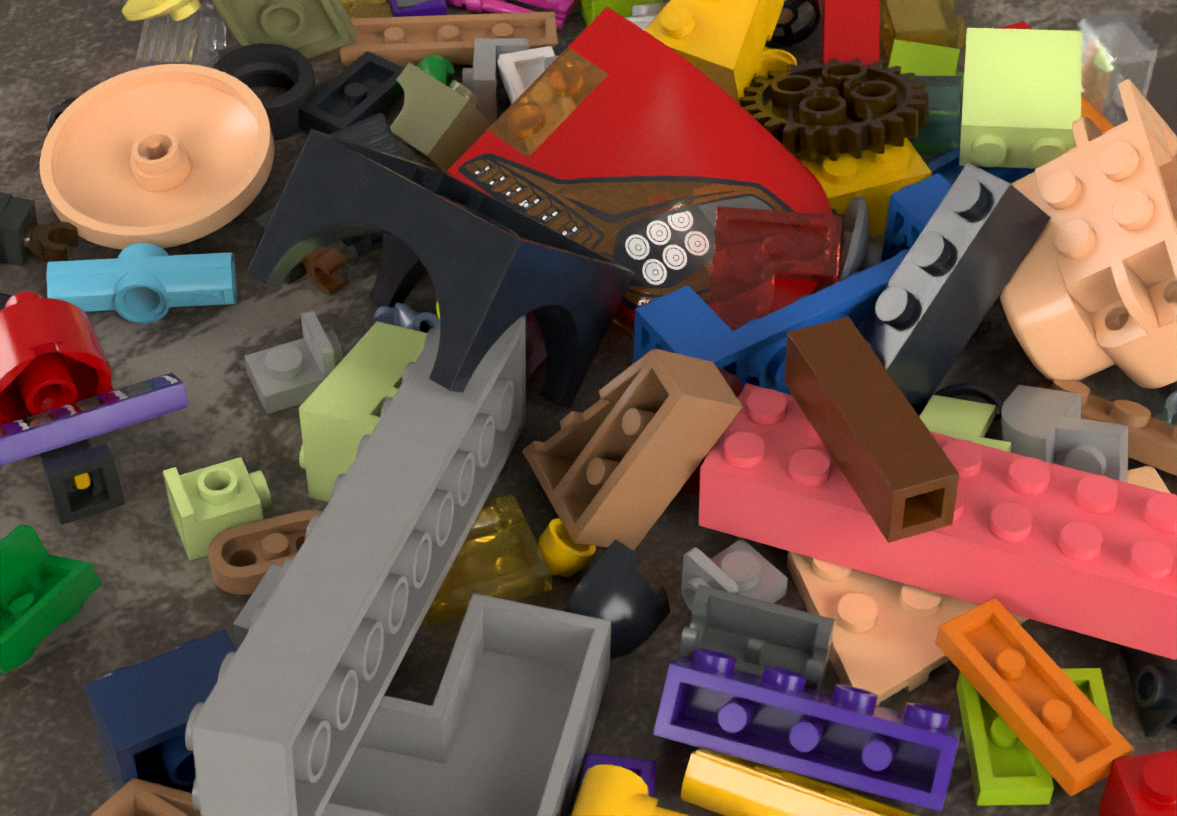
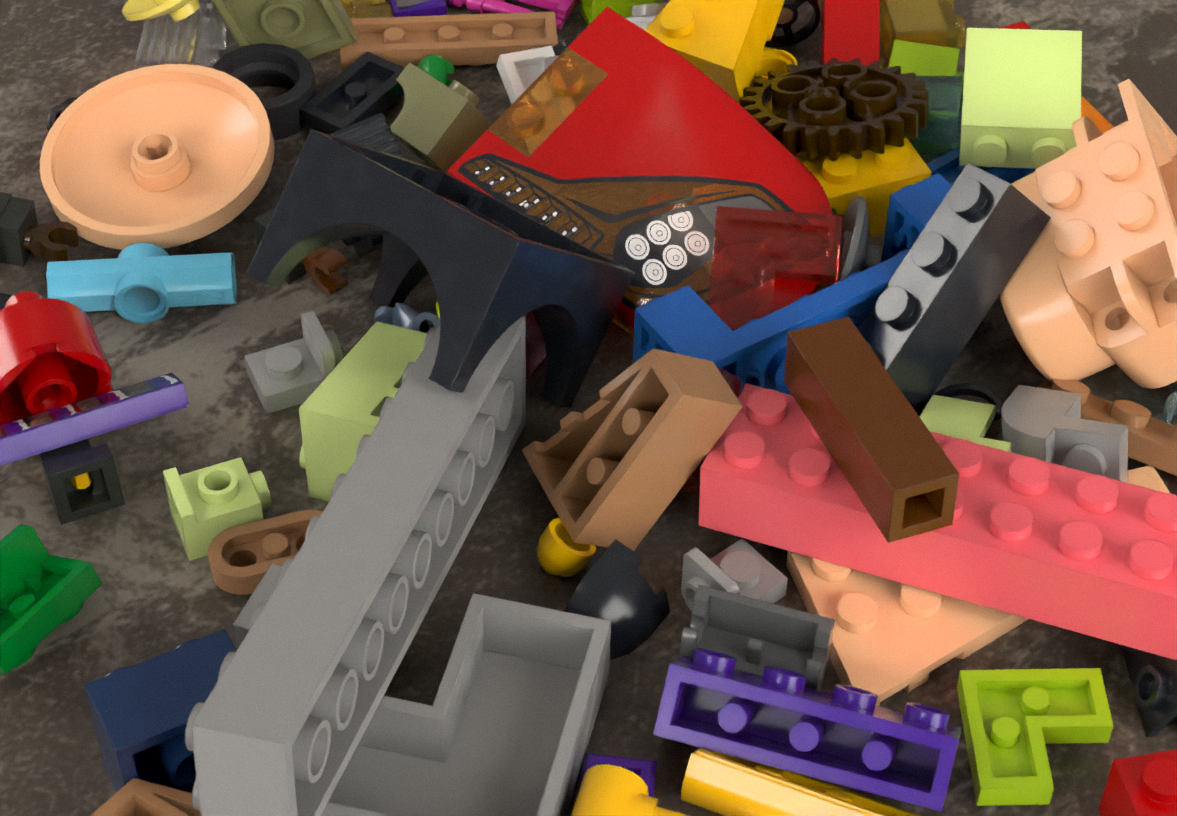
clear yellow plate [421,494,552,628] -> none
light grey bracket [463,38,530,124] -> none
orange plate [935,598,1134,797] -> none
clear brick [1078,10,1159,127] -> none

